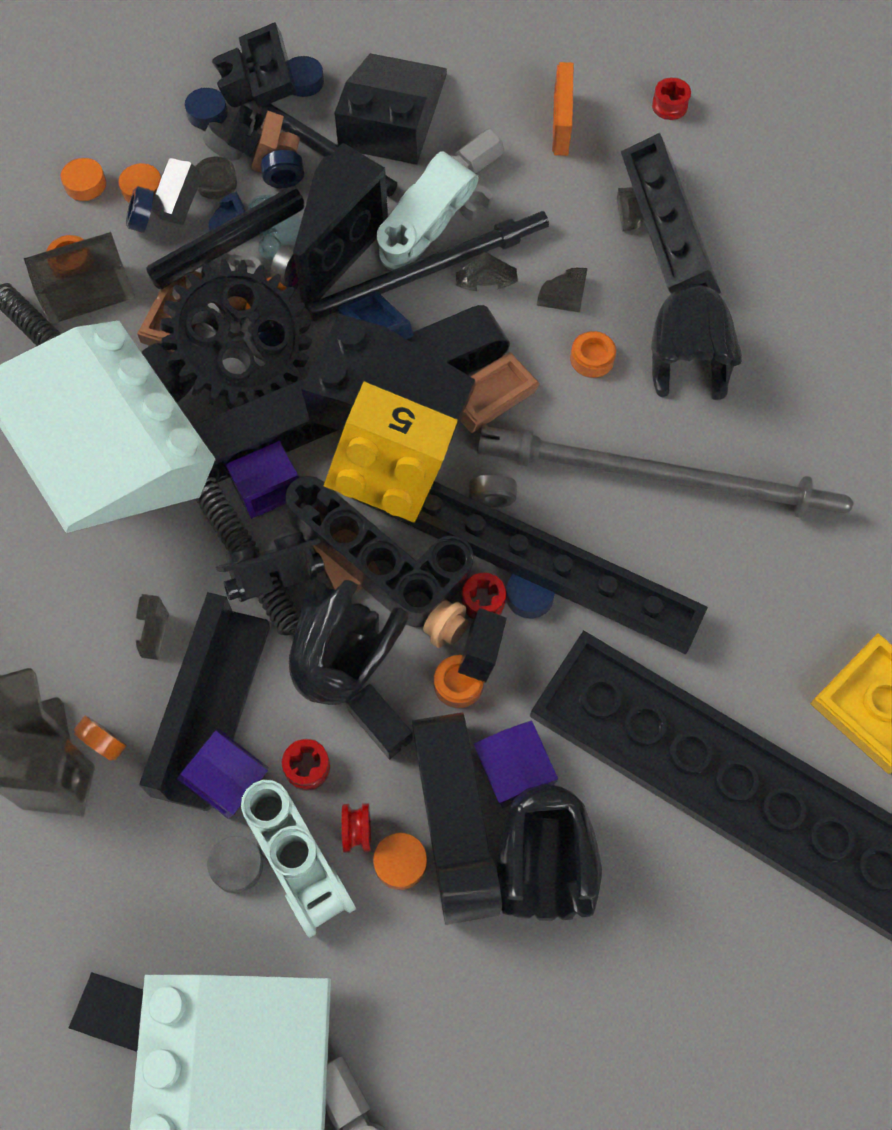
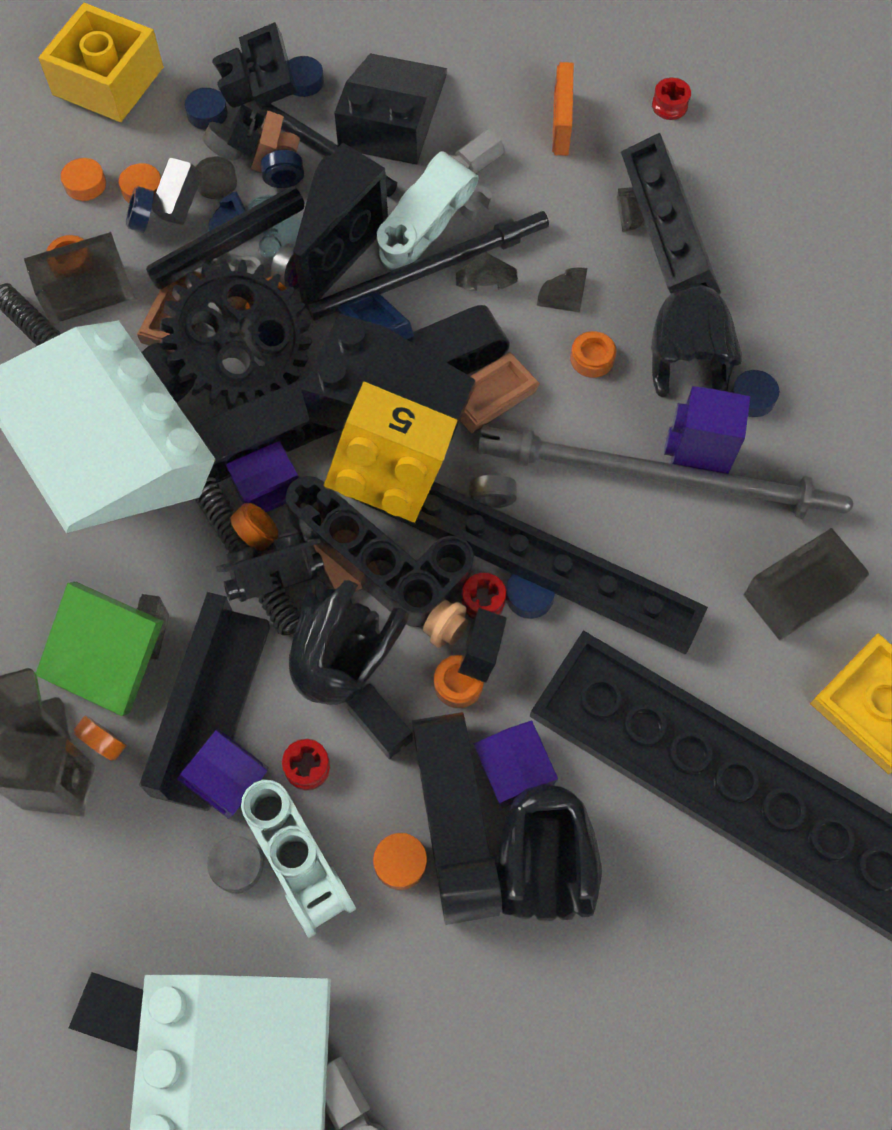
red bush [341,803,371,853] -> none
none -> bright green tile [35,582,164,716]
none -> yellow brick [38,2,164,122]
none -> orange tile [230,503,278,551]
none -> dark purple brick [664,386,751,474]
none -> dark blue tile [731,370,780,417]
none -> clear smoke panel [743,528,869,641]

